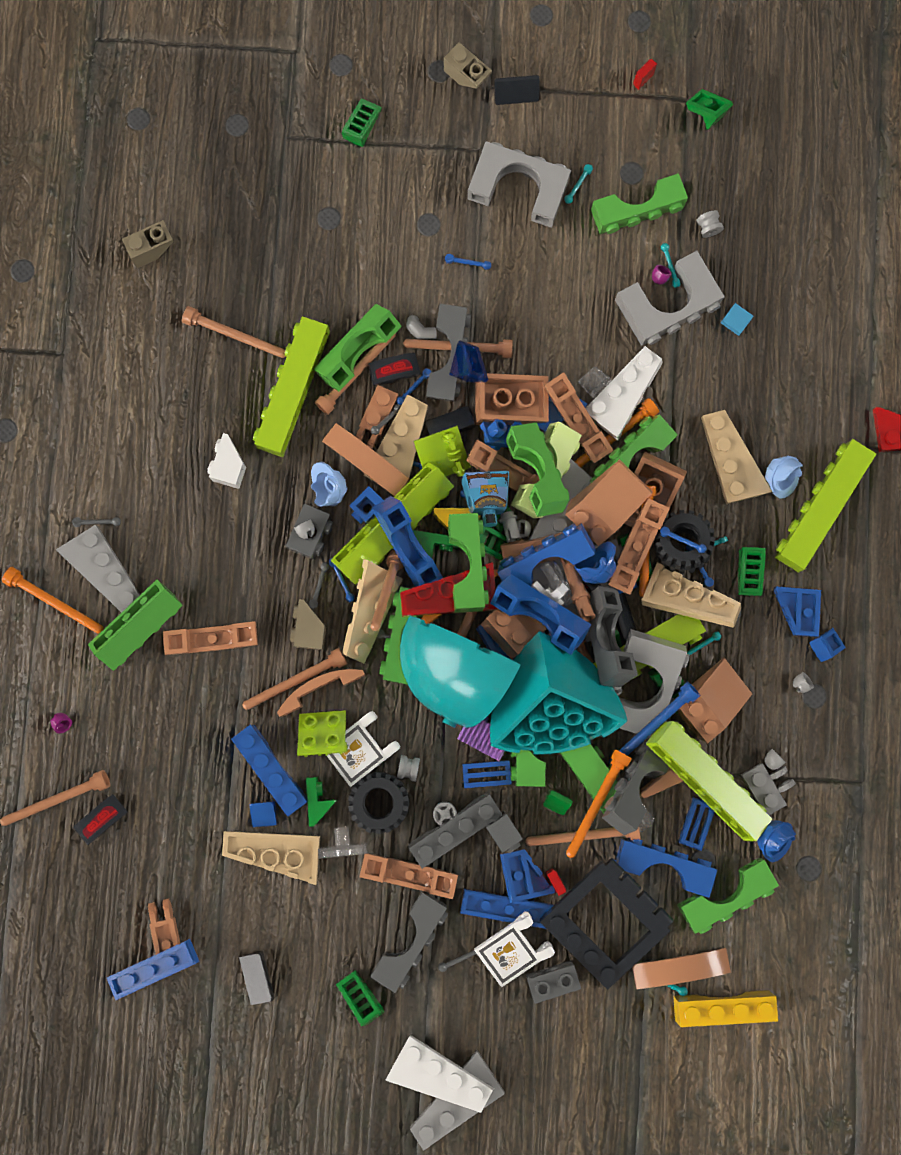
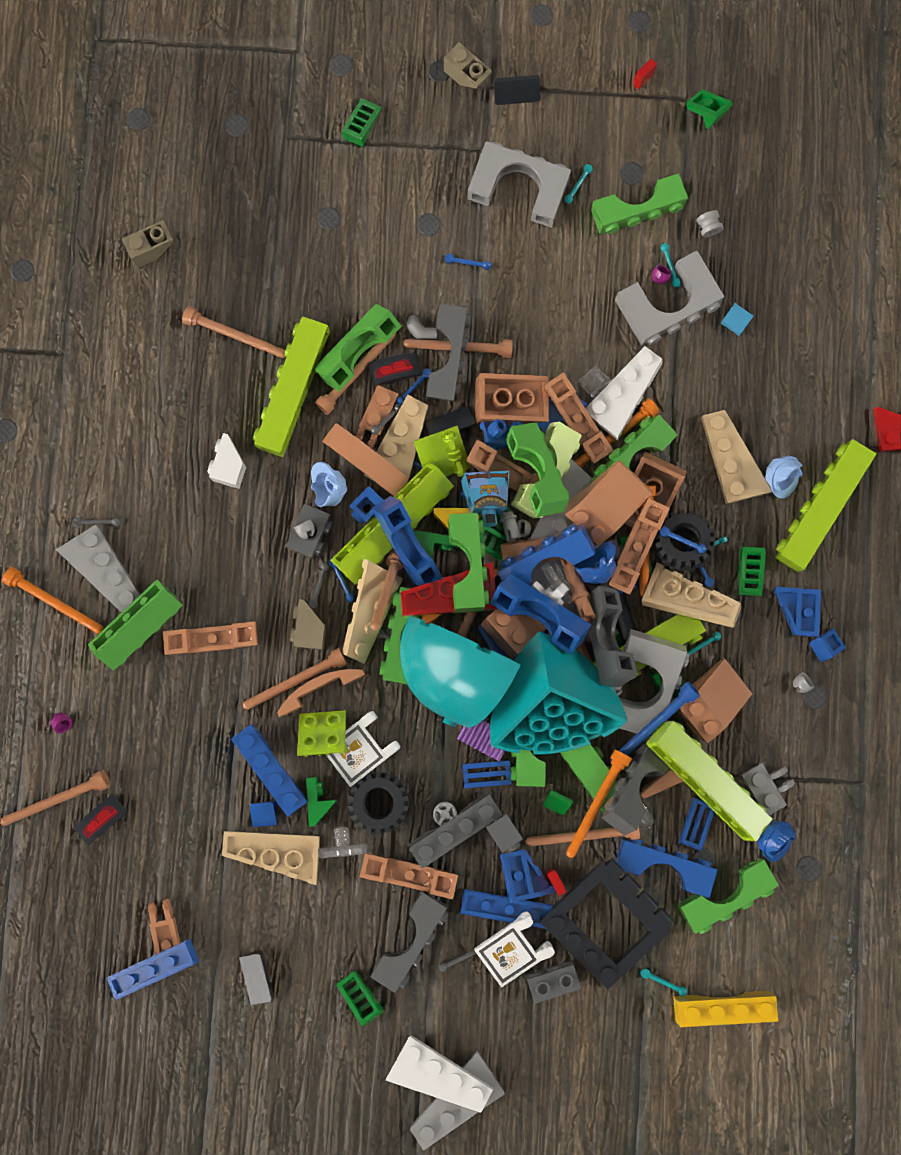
light grey wheel [397,755,420,782] -> none
clear blue slope [449,340,489,383] -> none
nougat slope [632,948,731,989] -> none
light grey hinge [765,749,786,769] -> none

